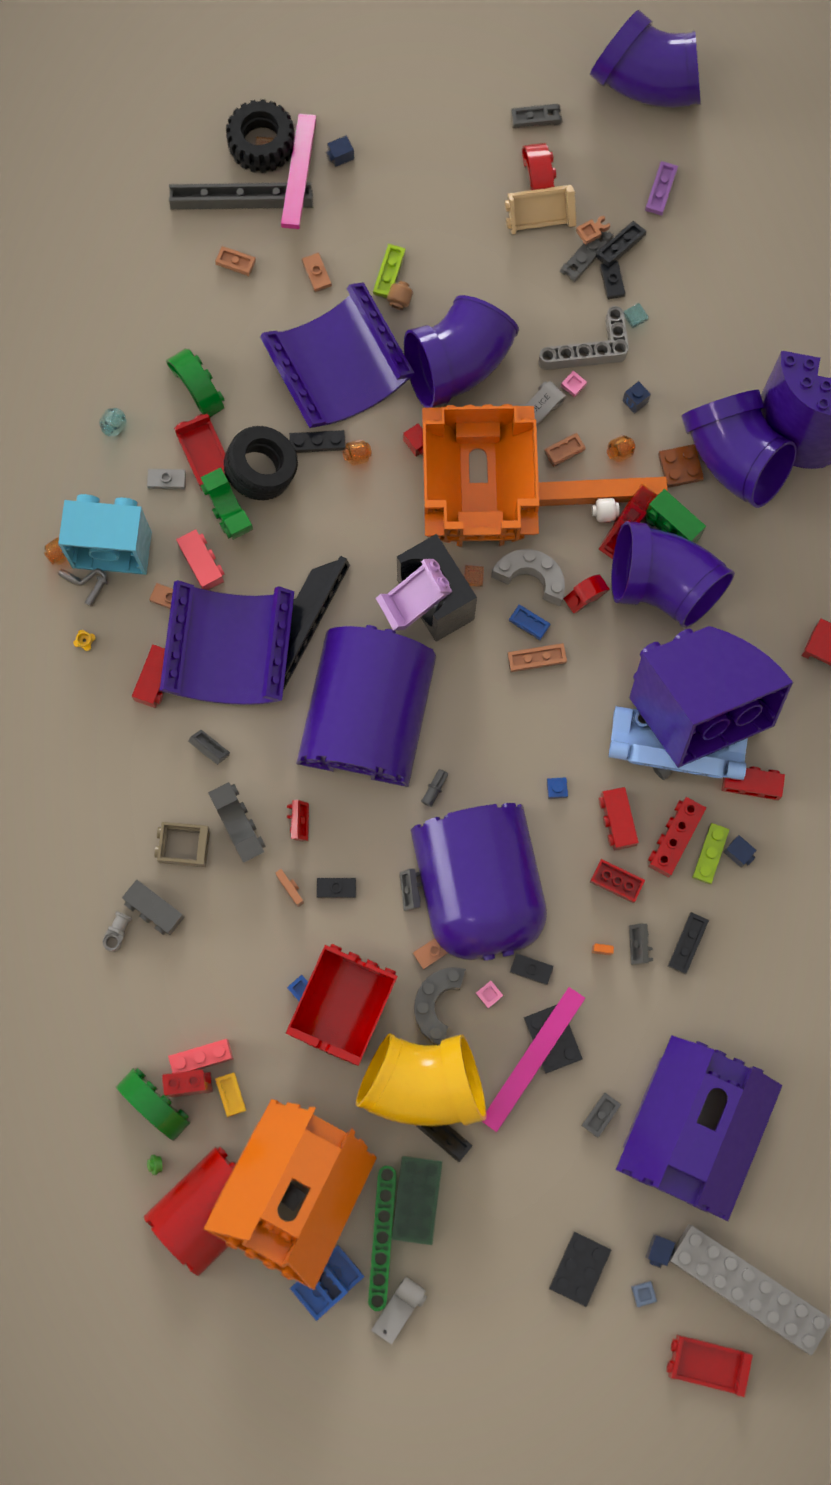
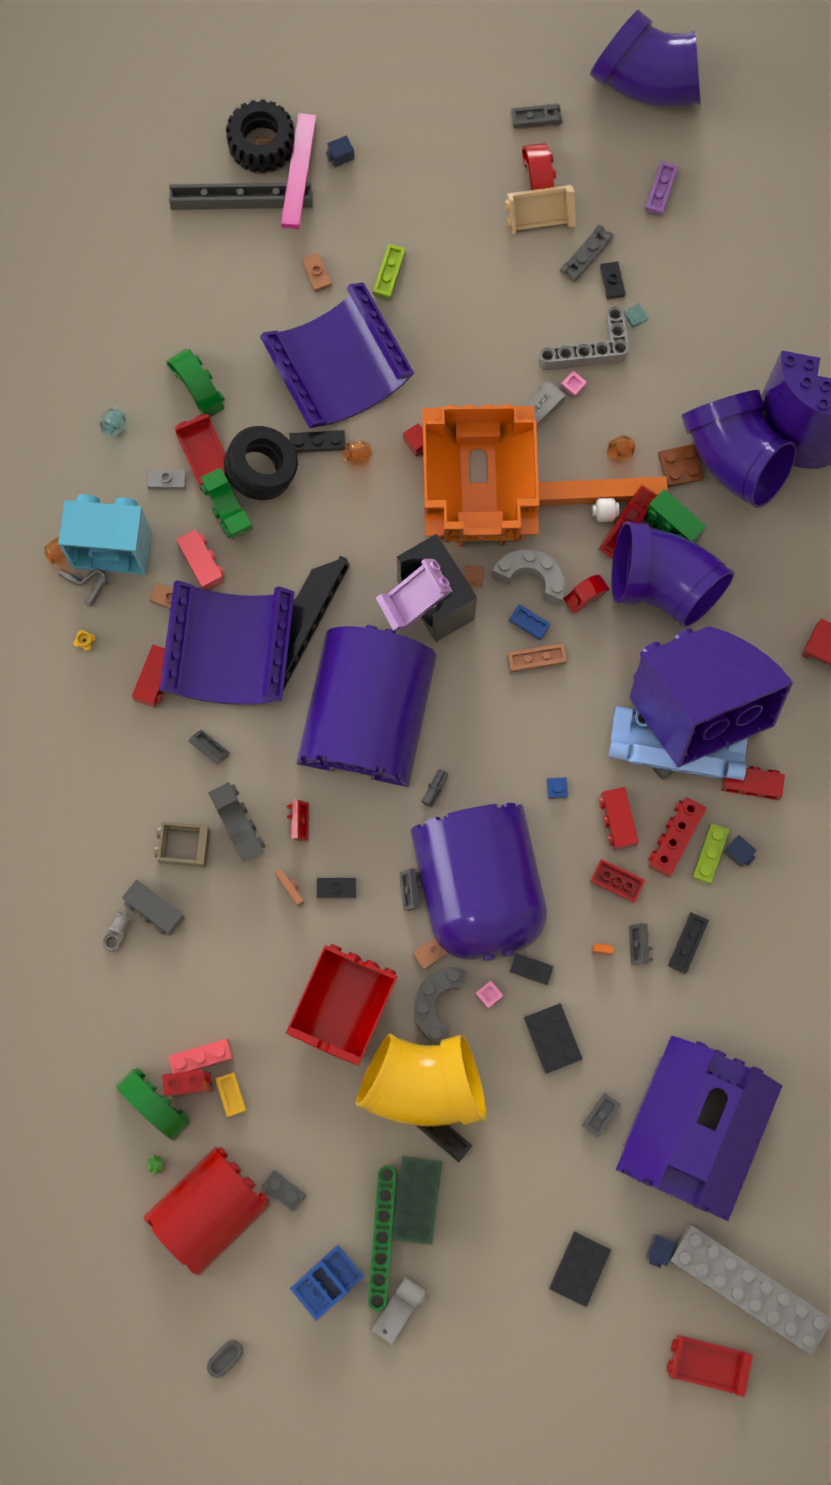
orange panel [204,1099,377,1290] -> none
nougat plate [215,246,256,276] -> none
blue plate [287,975,308,1001] -> none
medium nougat head [387,281,413,310] -> none
dark purple cylinder [403,295,519,408] -> none
dark pink tile [481,987,586,1132] -> none
nougat plate [544,433,586,467] -> none
nougat plate [576,216,610,245] -> none
black plate [596,221,646,267] -> none
dark blue brick [622,381,651,414] -> none
sand blue tile [631,1281,657,1307] -> none
none -> dark grey tile [207,1340,243,1377]

